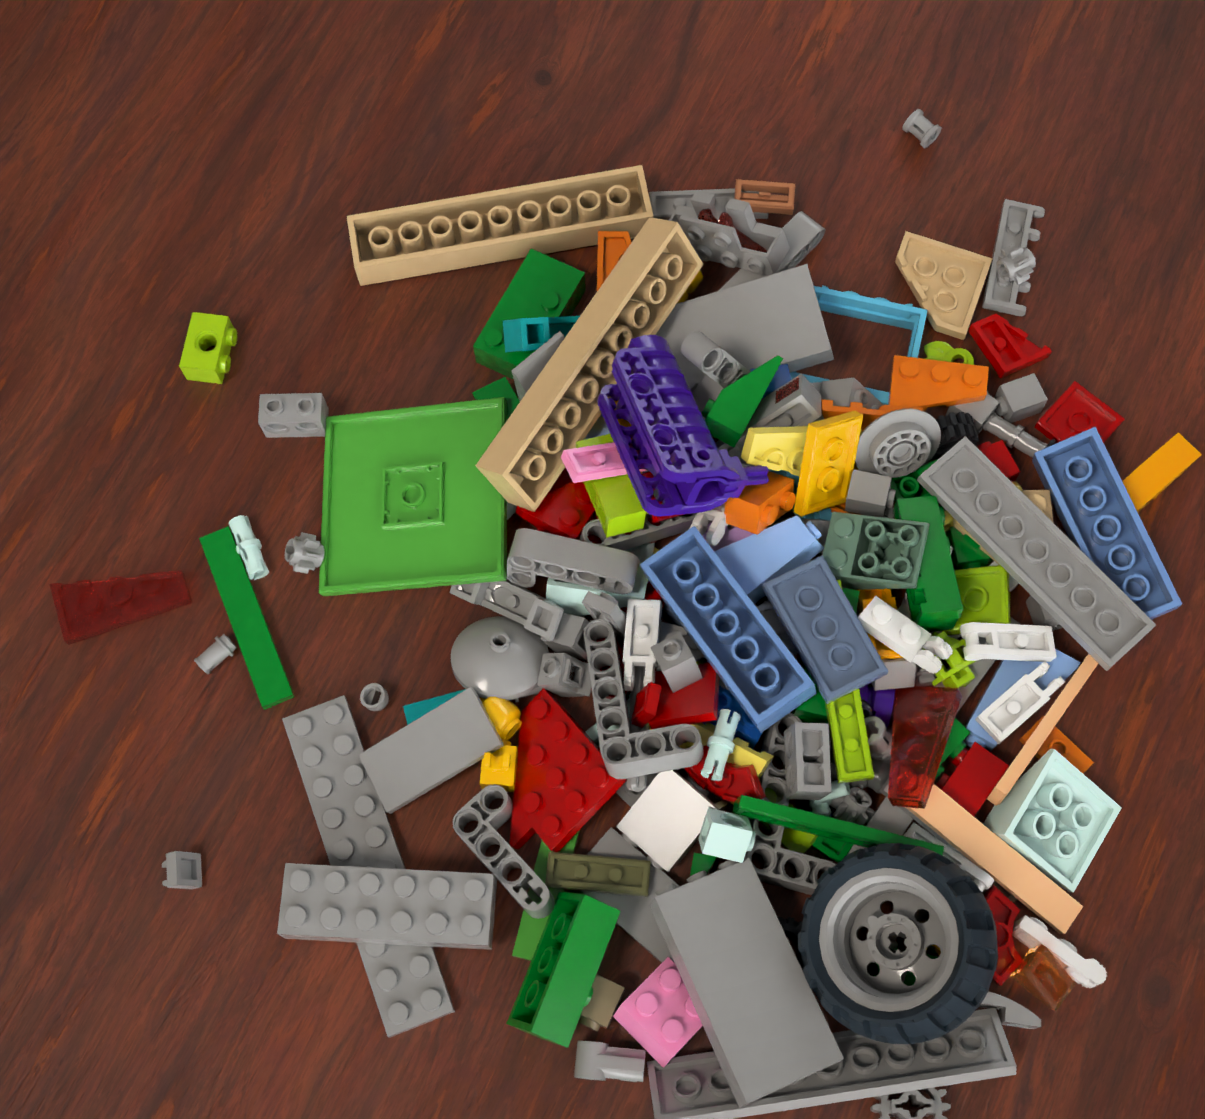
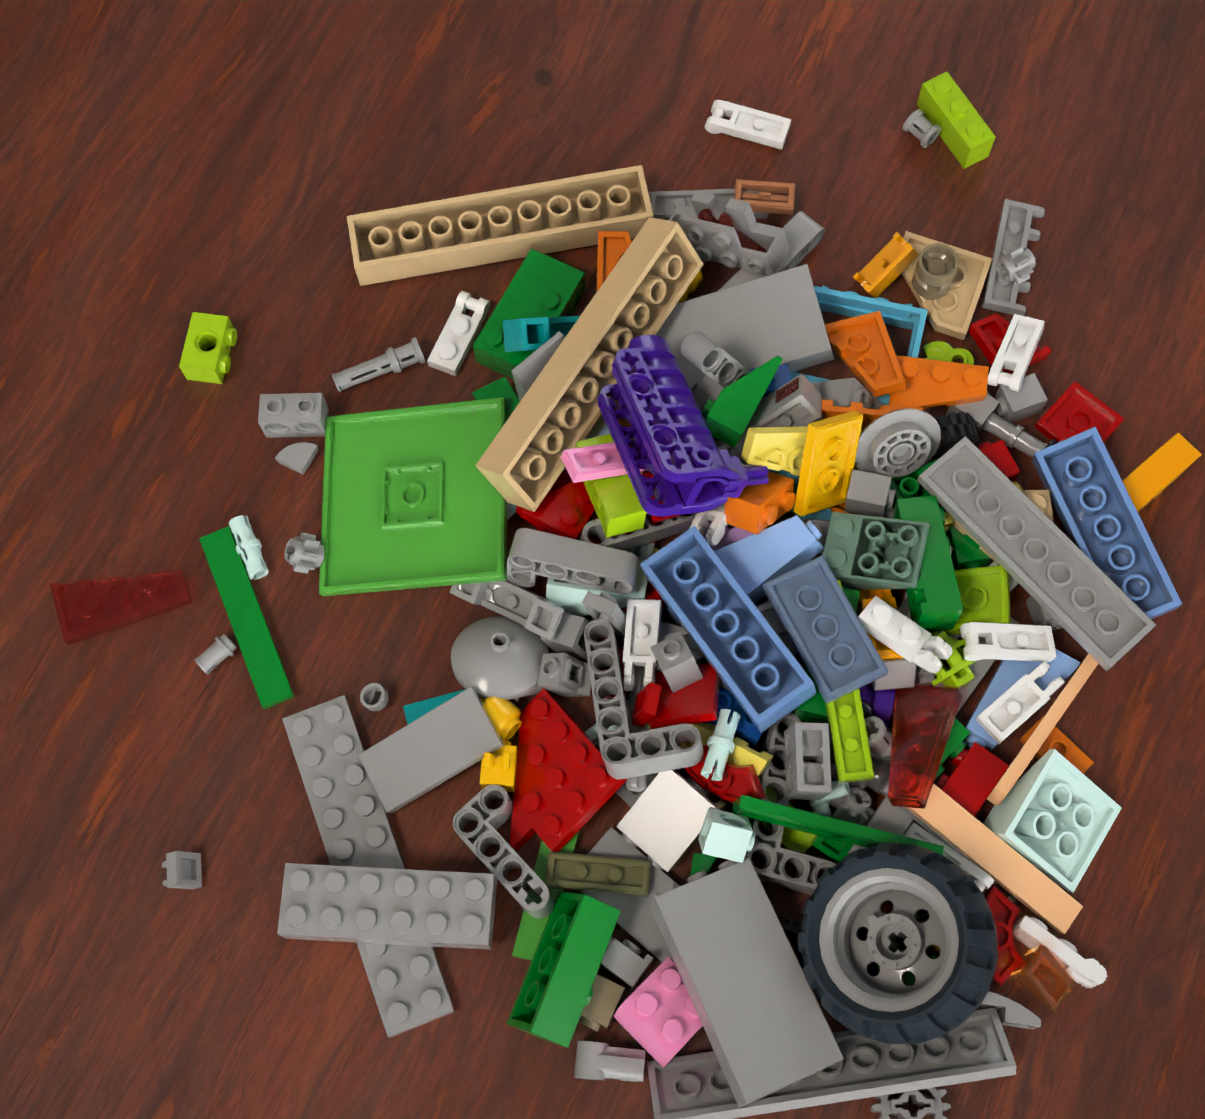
none -> light grey tile [275,442,319,475]
none -> light grey pin [332,337,426,392]
none -> white plate [427,291,490,376]
none -> light grey brick [600,937,653,990]
none -> white plate [704,100,791,150]
none -> orange wing [824,311,906,397]
none -> light orange hinge [853,232,920,298]
none -> dark tan wheel [912,243,959,299]
none -> lime brick [917,71,996,169]
none -> white plate [987,314,1045,392]

